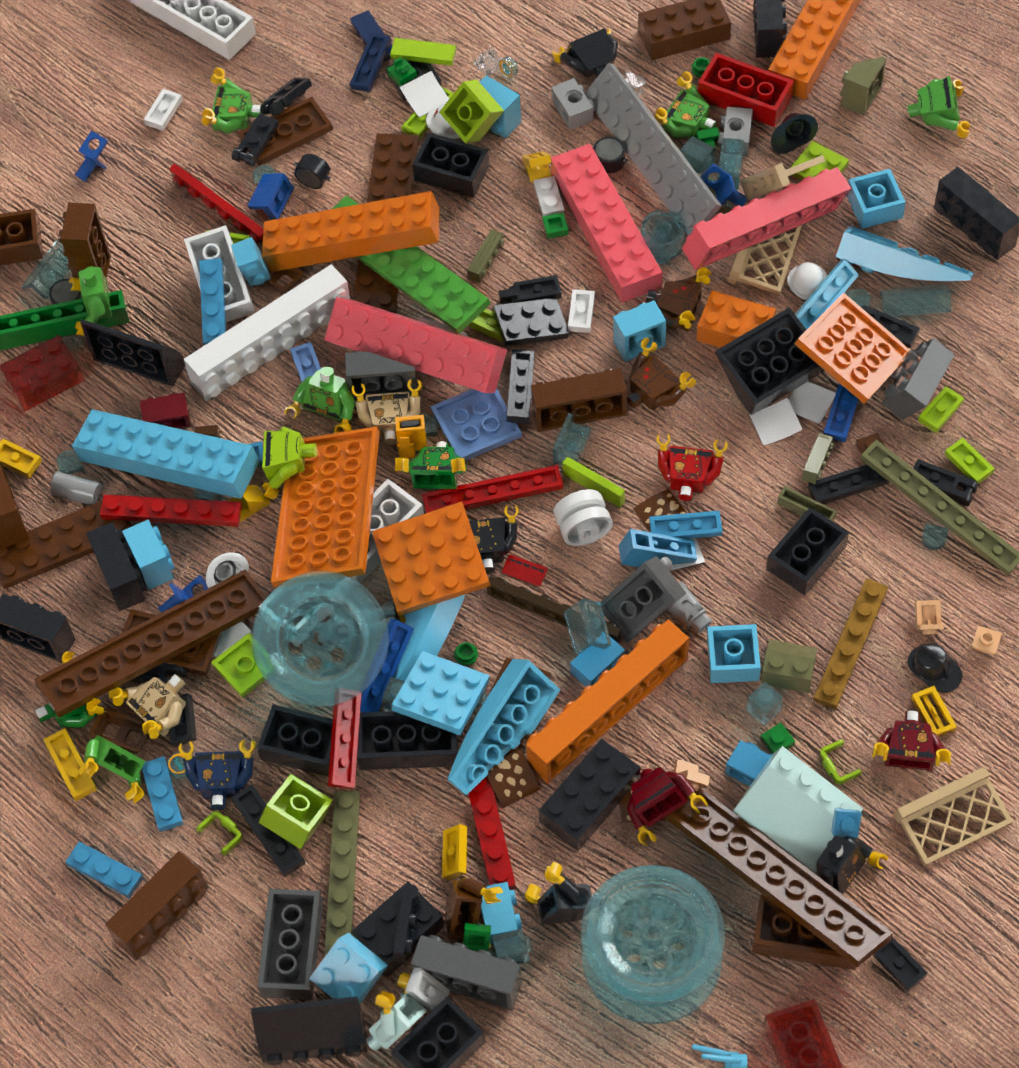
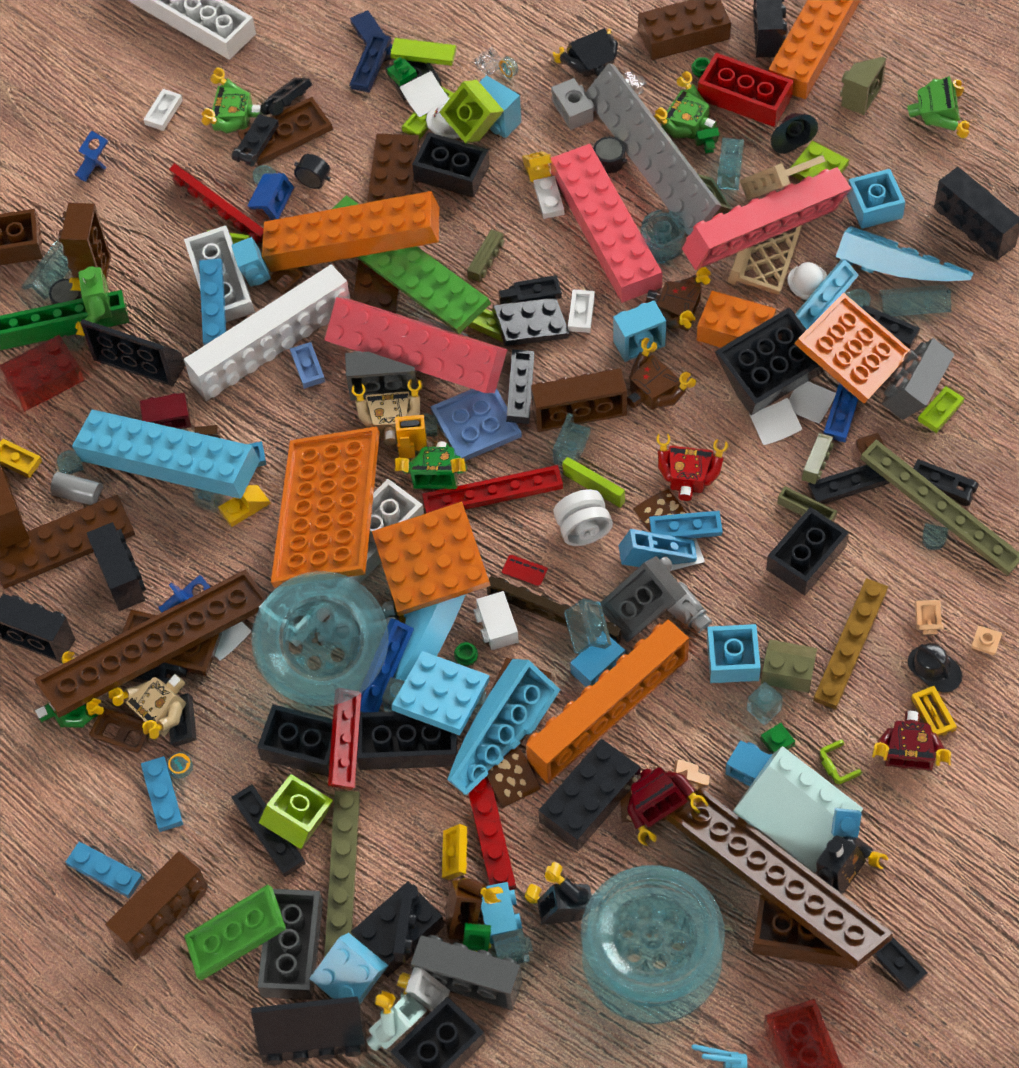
yellow plate [43,728,97,802] -> none
bright green torso [78,735,146,804] -> none
red plate [100,495,242,527] -> none
medium azure brick [122,520,175,590] -> none
dark blue torso [179,739,256,810] -> none
lime piece [196,811,242,856] -> none
white hat [206,552,249,588] -> none
lime plate [211,633,280,698] -> none
lime torso [262,427,317,500] -> none
bright green torso [284,367,355,433] -> none
black torso [469,505,519,574] -> none
green plate [542,212,568,239] -> none
clear light blue brick [680,136,715,175] -> none
blue bracket [700,164,747,207] -> none
light grey brick [718,107,753,156] -> none
tan fence [893,766,1013,866] -> none
lime plate [944,438,995,484] -> none
none -> bright green tile [184,885,286,981]
none -> white brick [474,591,519,651]

